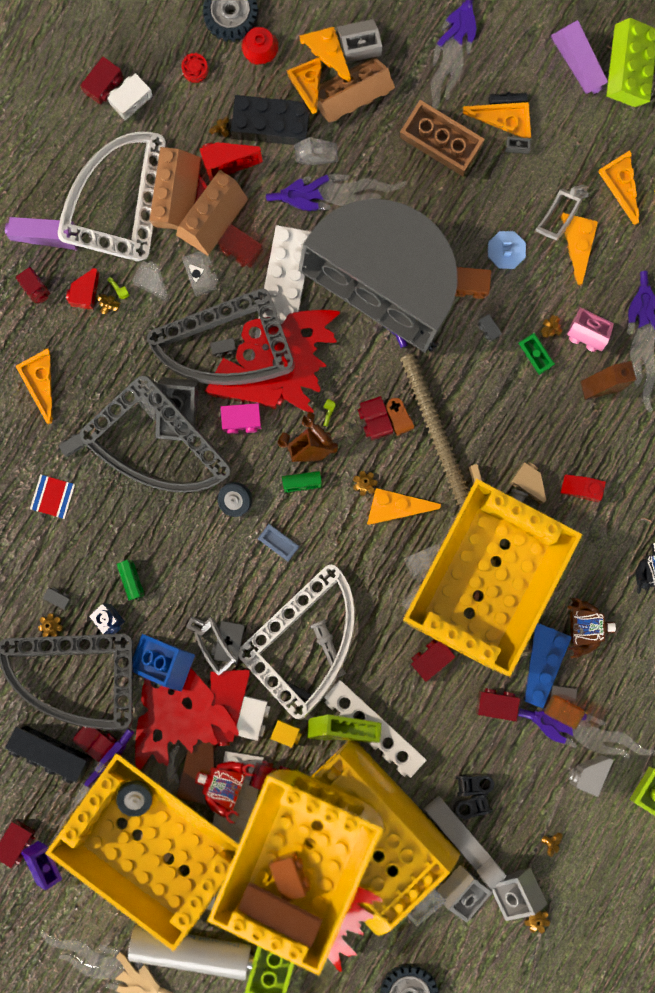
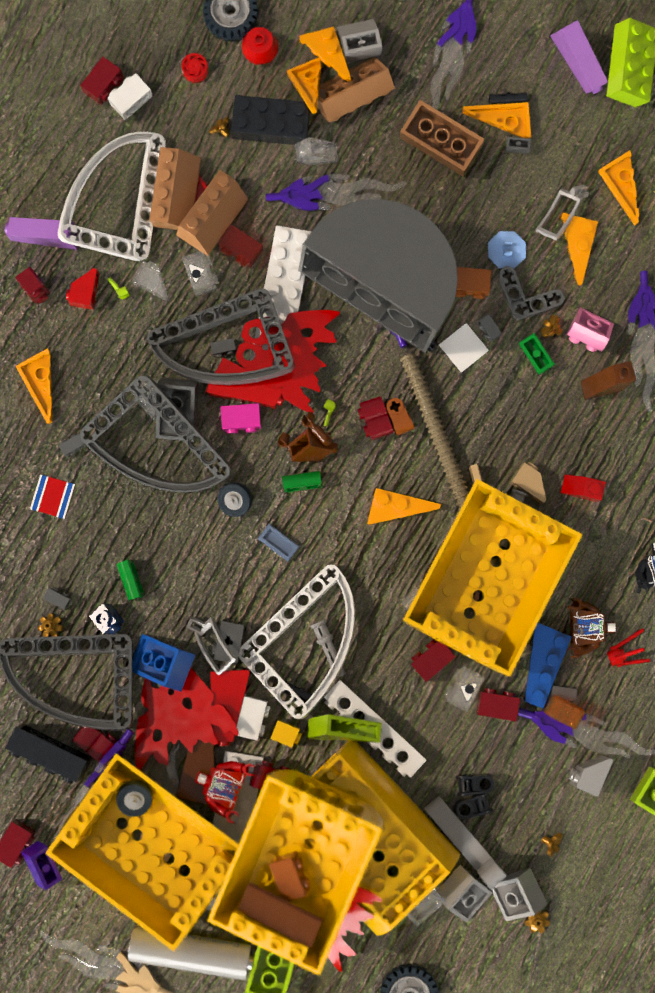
pearl gold plant [97,294,121,315] -> none
red slope [199,142,263,182] -> none
pearl gold plant [353,471,378,496] -> none
clear slope [403,543,441,582] -> none
none -> white sticker [439,323,489,372]
none -> clear brick [444,666,485,712]
none -> dark grey beam [498,266,565,320]
none -> red plant [607,628,651,668]

